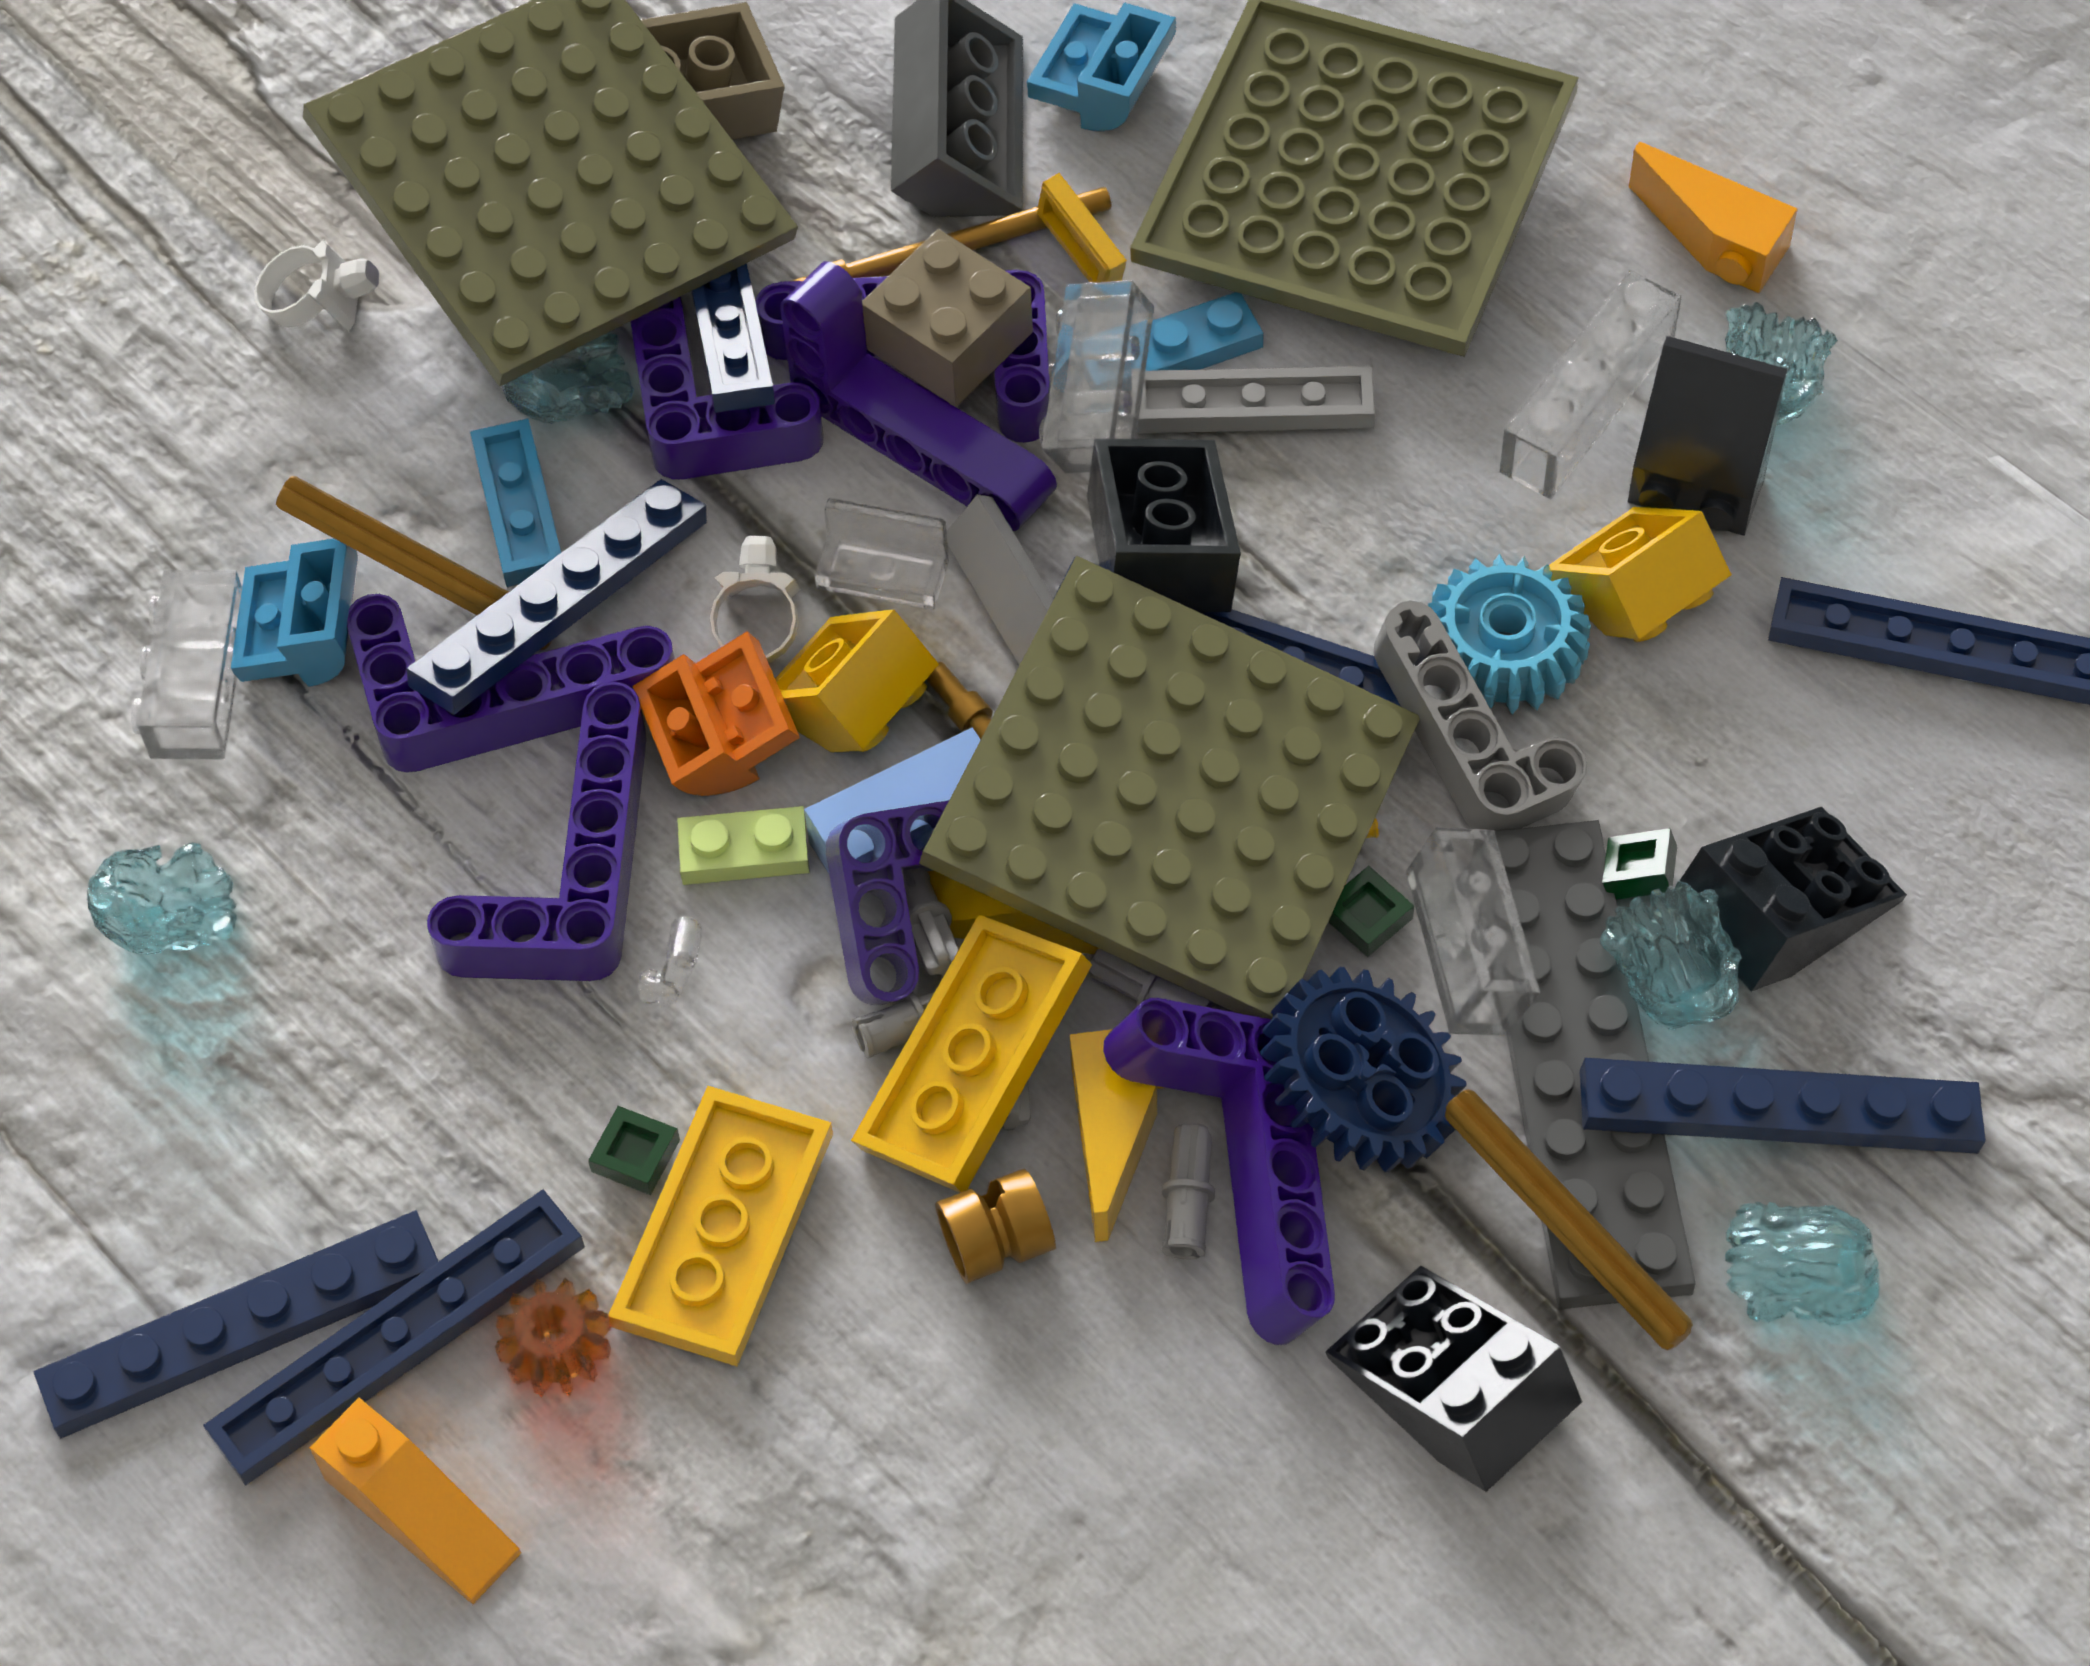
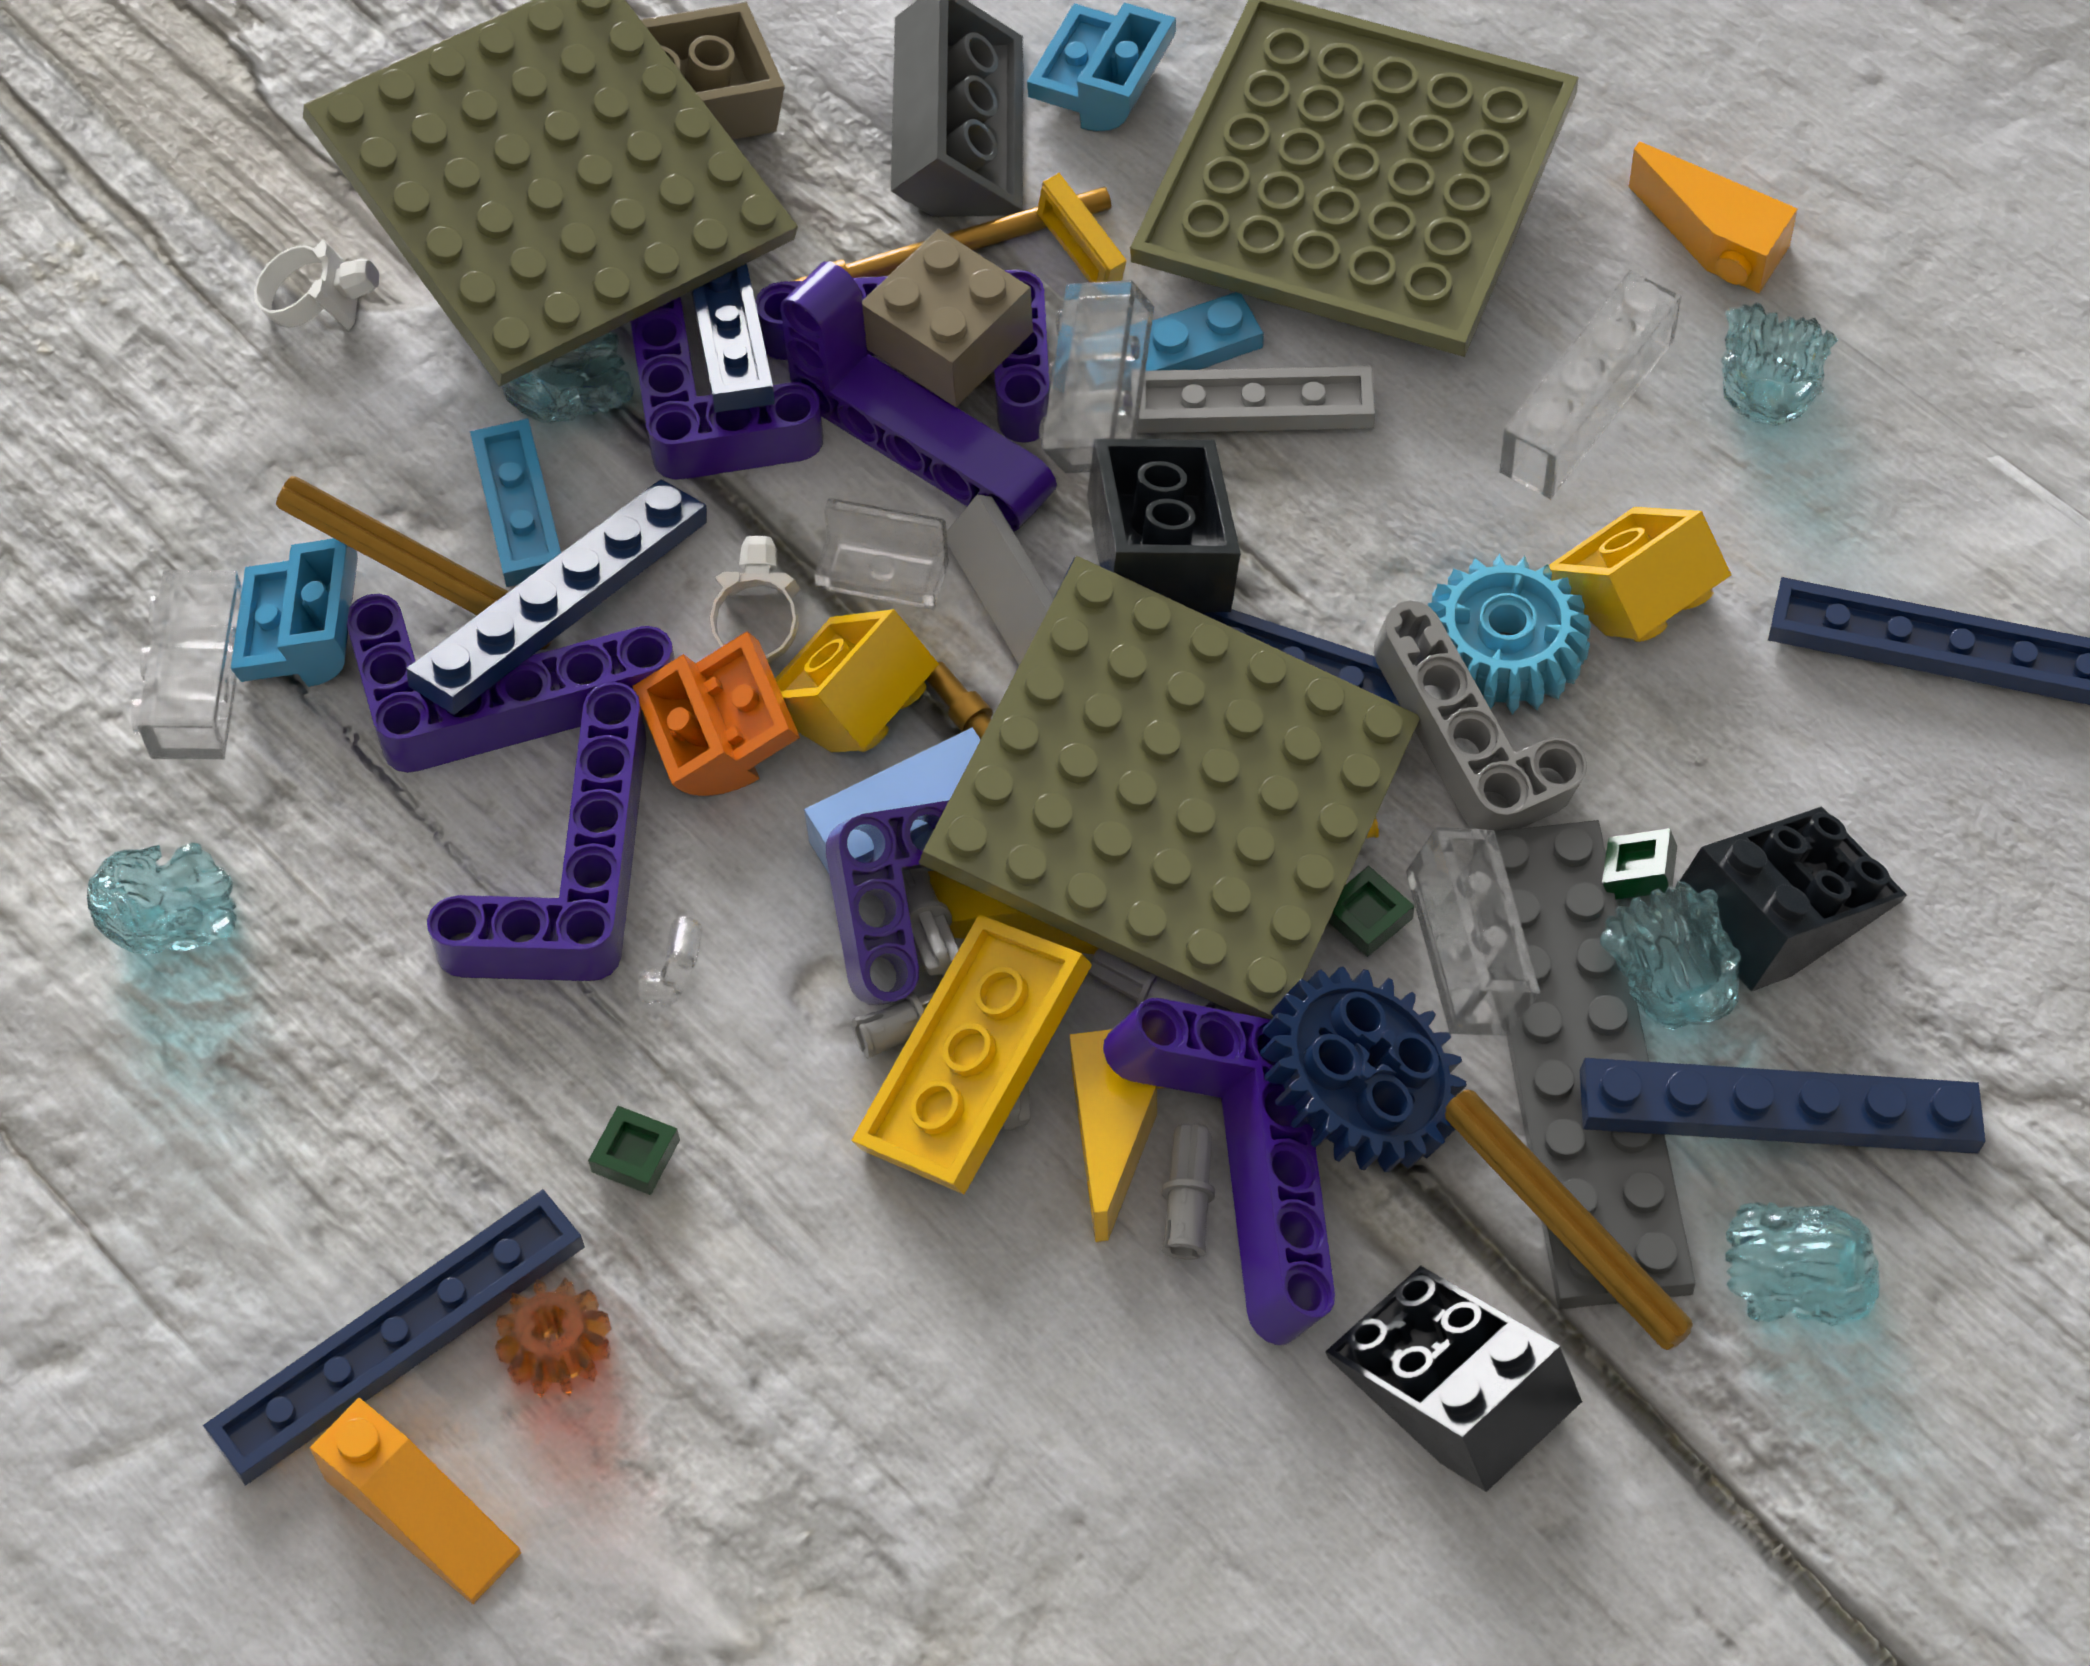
dark blue plate [33,1210,438,1439] -> none
yellow plate [608,1085,833,1367] -> none
yellowish green plate [677,806,810,885] -> none
pearl gold wheel [935,1168,1056,1284] -> none
black slope [1628,336,1788,536] -> none

